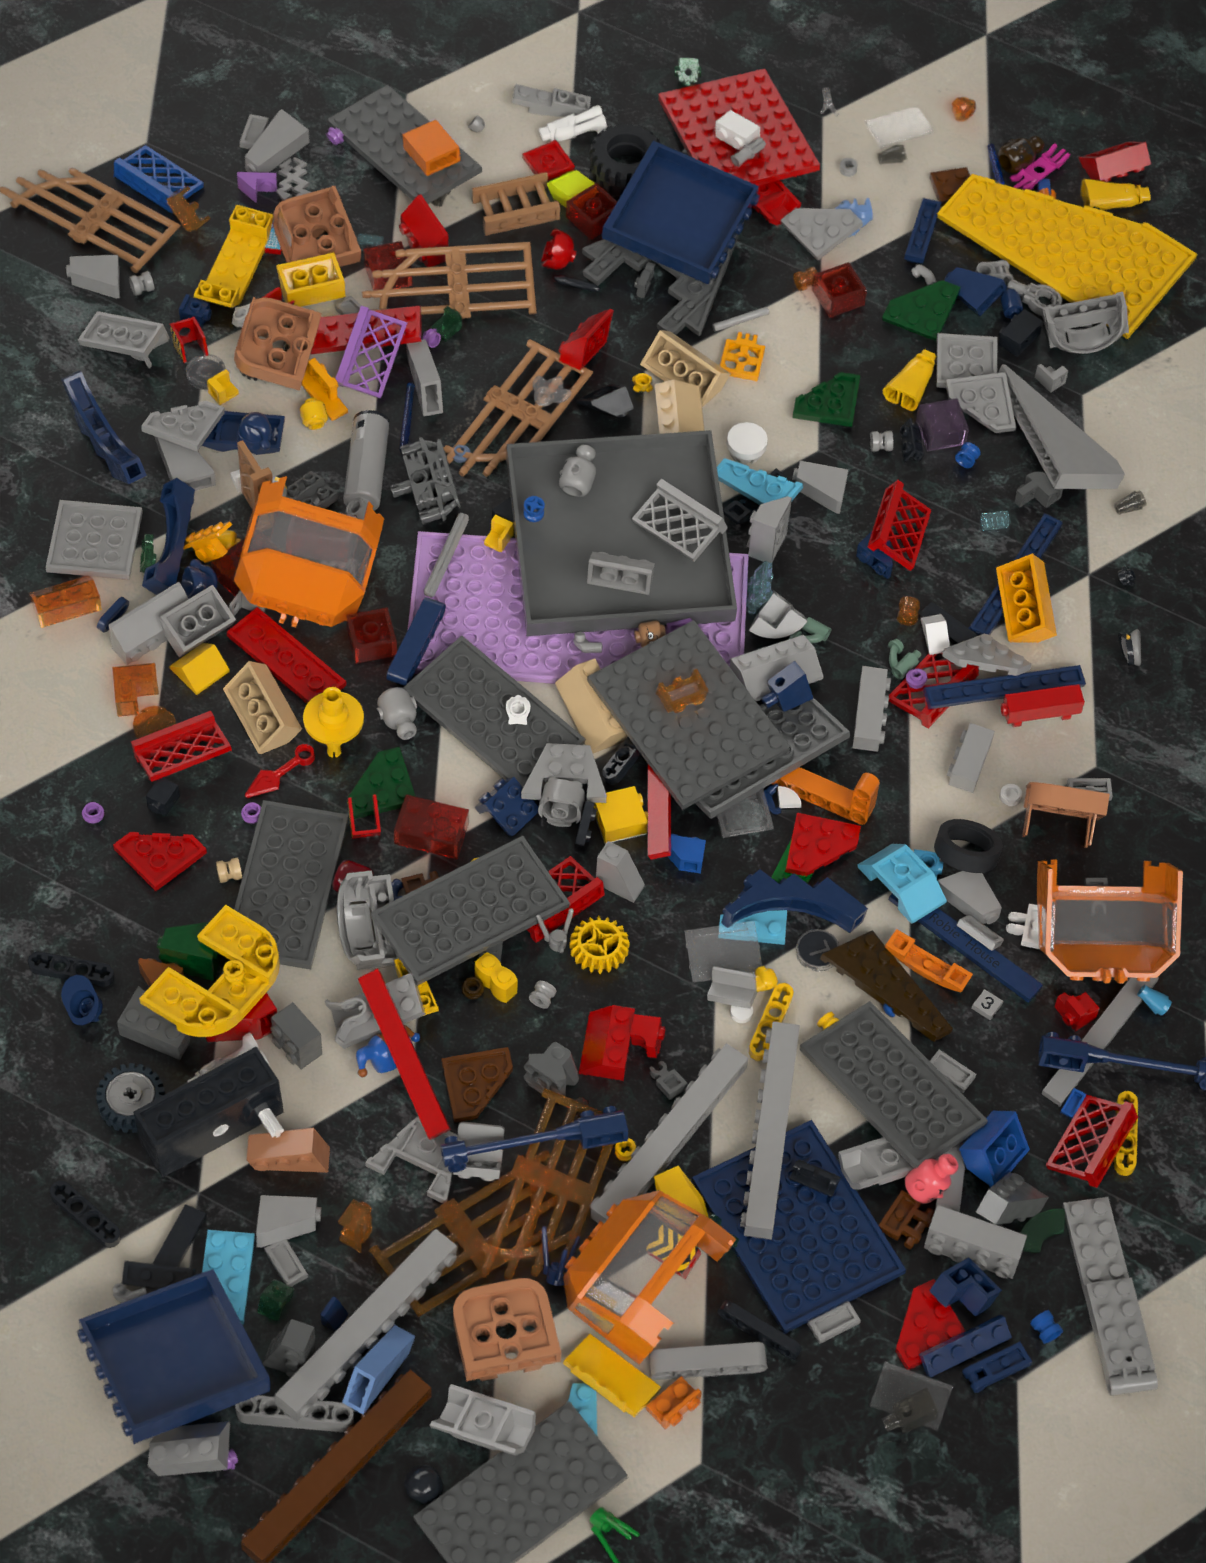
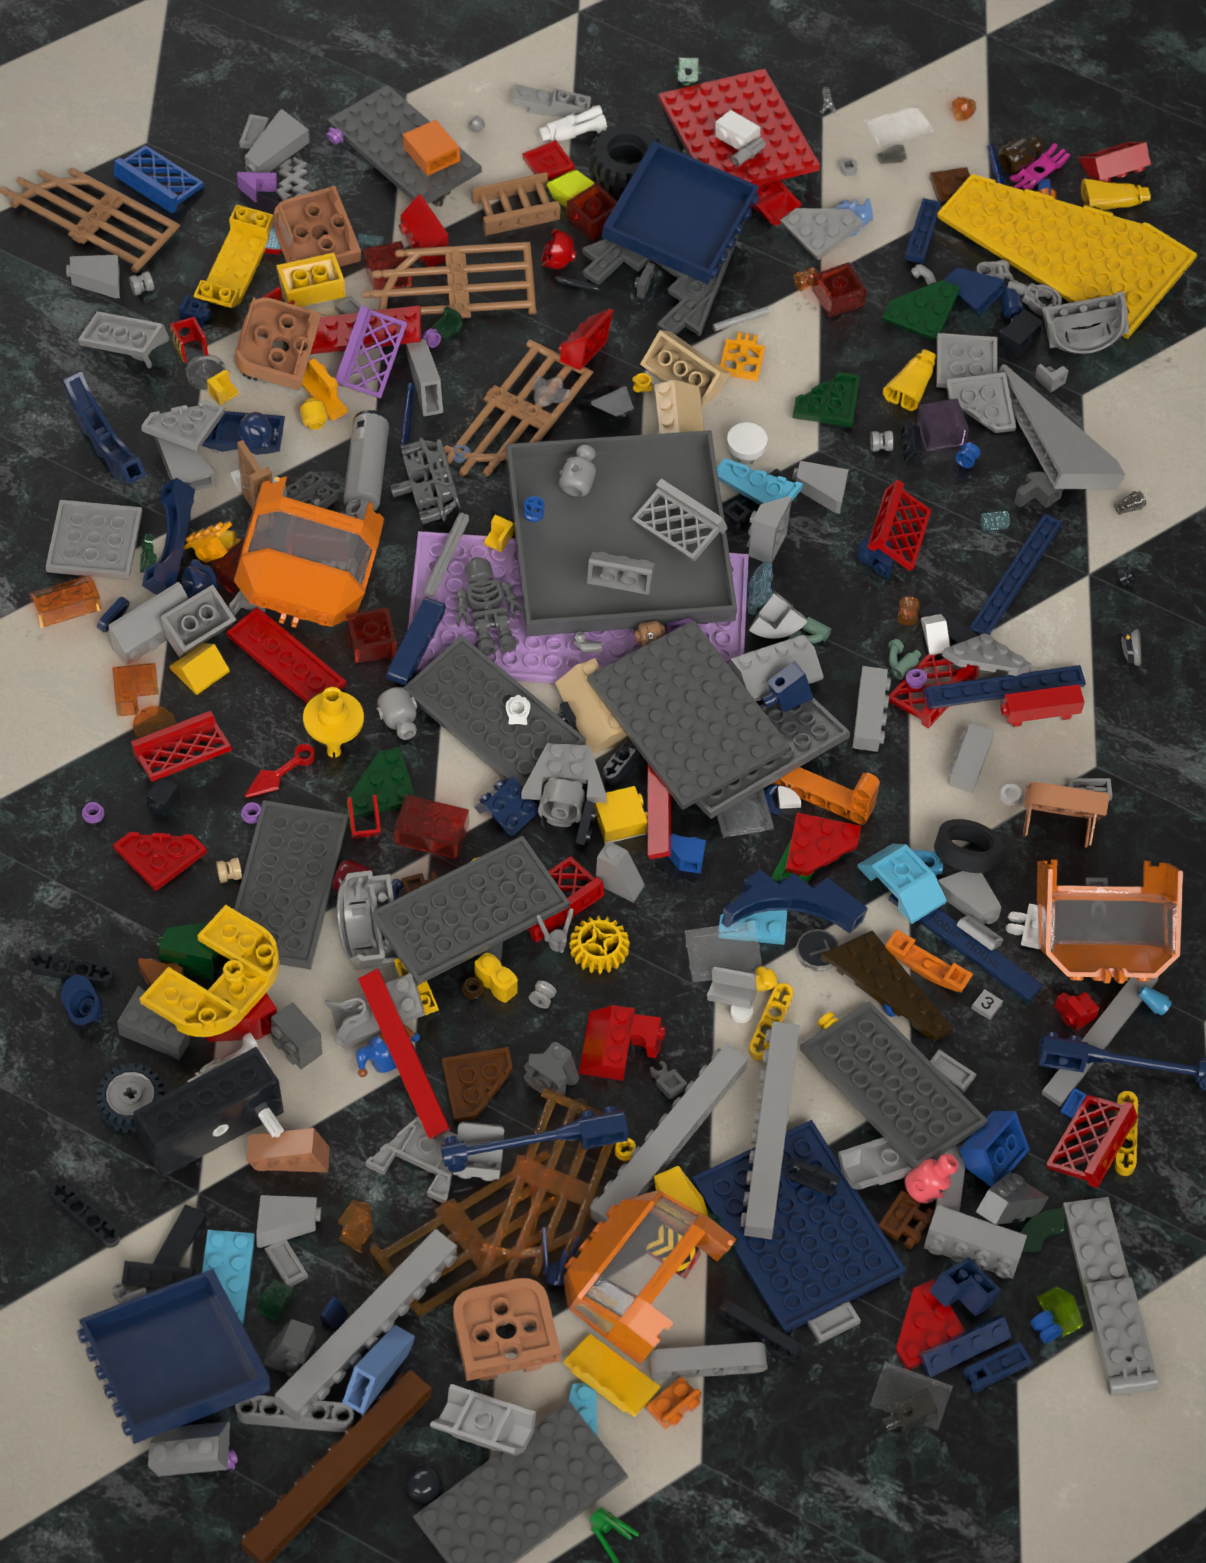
clear orange window [166,186,211,232] -> none
tan slope [223,661,302,754] -> none
white animal [232,304,250,328] -> none
clear orange window [655,669,709,713] -> none
light orange slope [996,554,1057,643] -> none
none -> dark grey piece [456,557,524,656]
none -> black plate [557,701,576,730]
none -> clear neon green slope [1037,1286,1083,1337]

